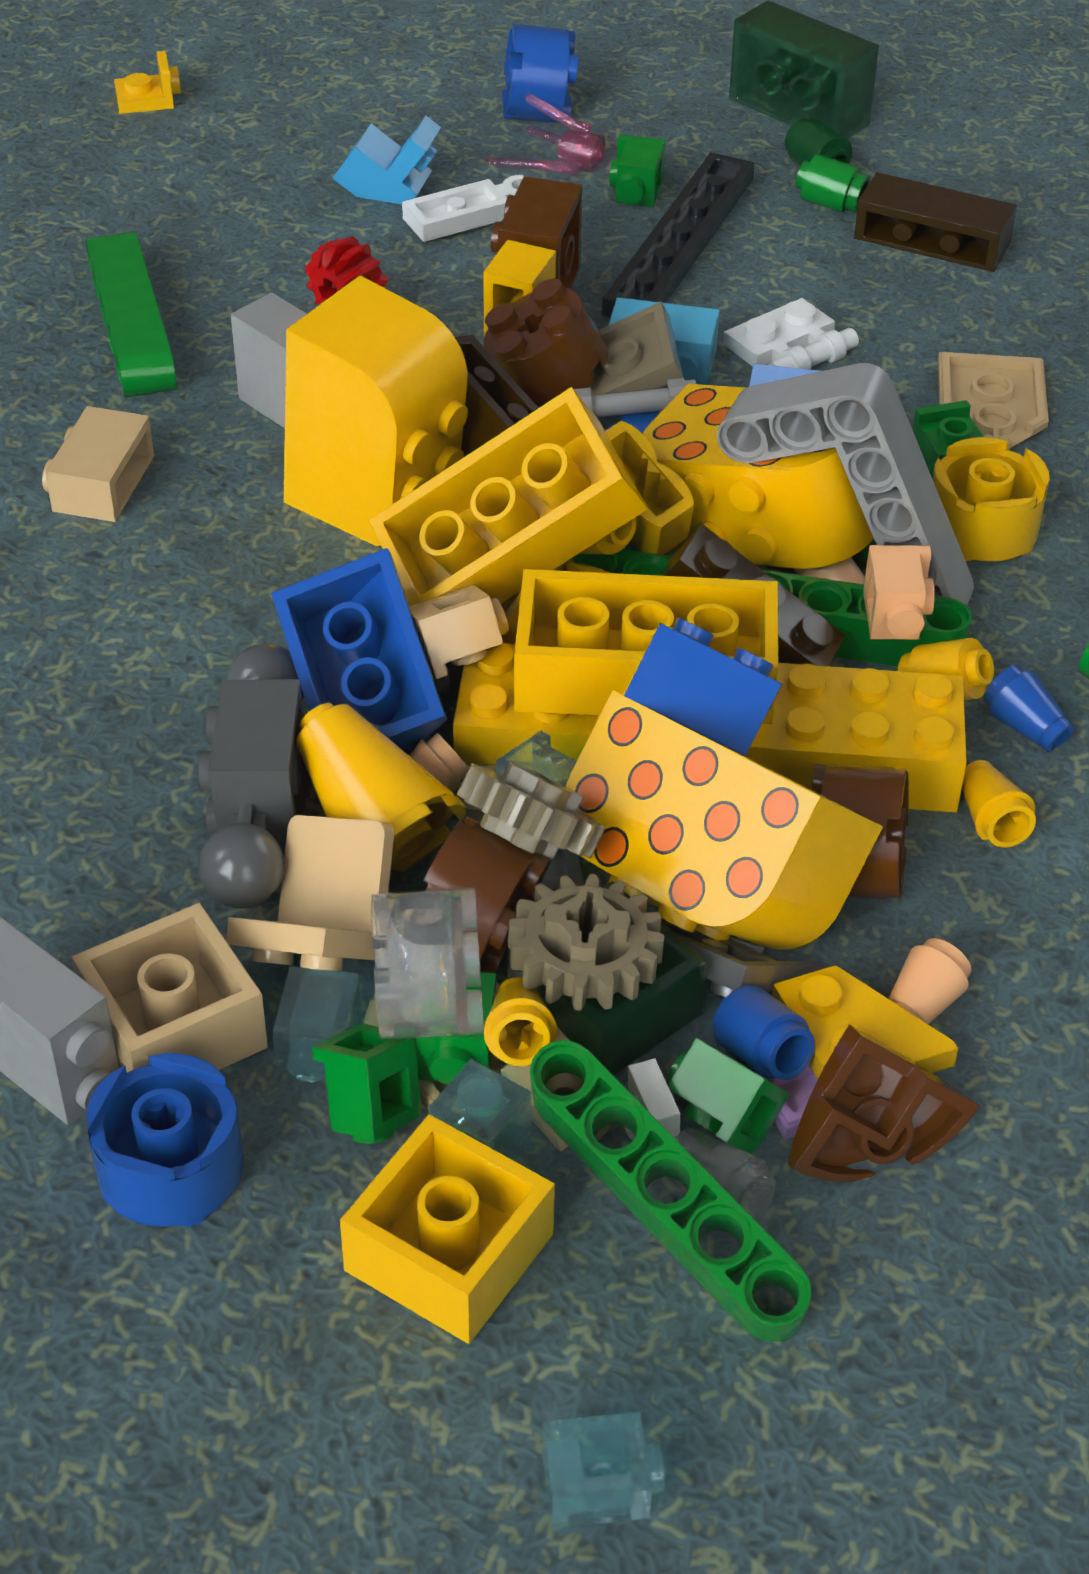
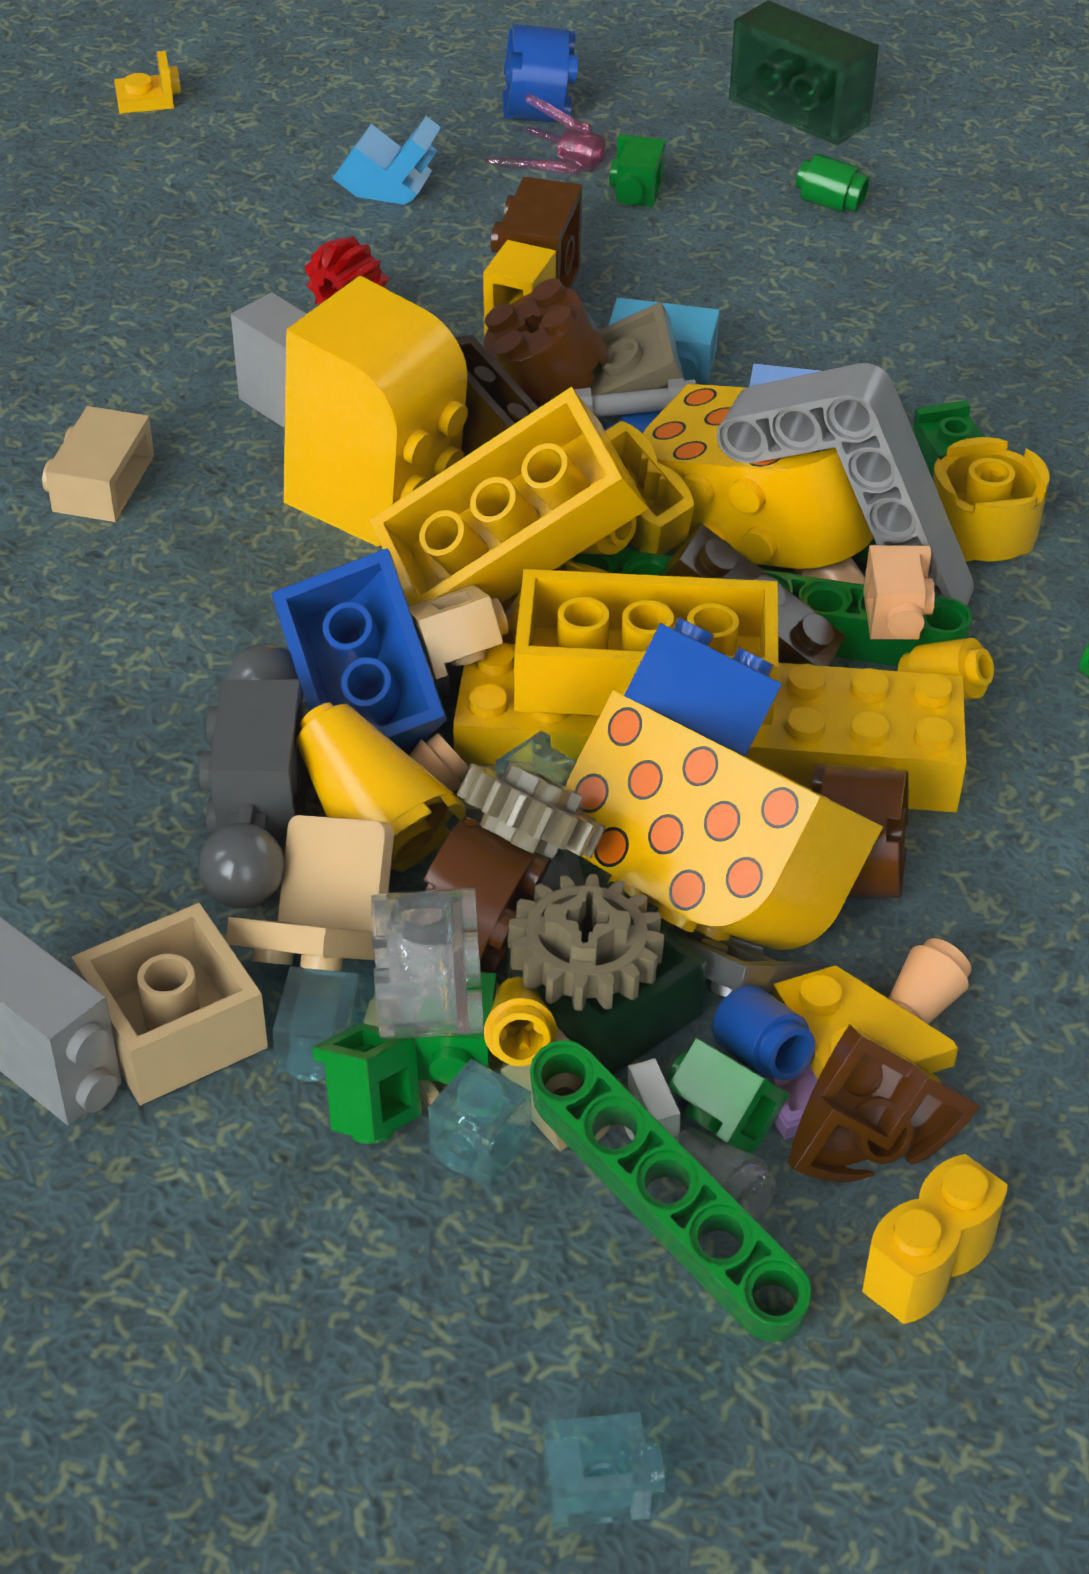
green beam [85,231,177,398] -> none
blue brick [86,1053,244,1227] -> none
yellow brick [340,1114,555,1344] -> none
white plate [402,175,524,242] -> none
black plate [602,152,755,317] -> none
white plate [723,298,859,370] -> none
dark green brick [785,119,852,166] -> none
dark brown brick [854,172,1017,272] -> none
tan tile [938,352,1049,450] -> none
yellow cone [962,760,1036,848] -> none
blue cone [983,664,1075,753] -> none
none -> yellow brick [862,1154,1008,1324]

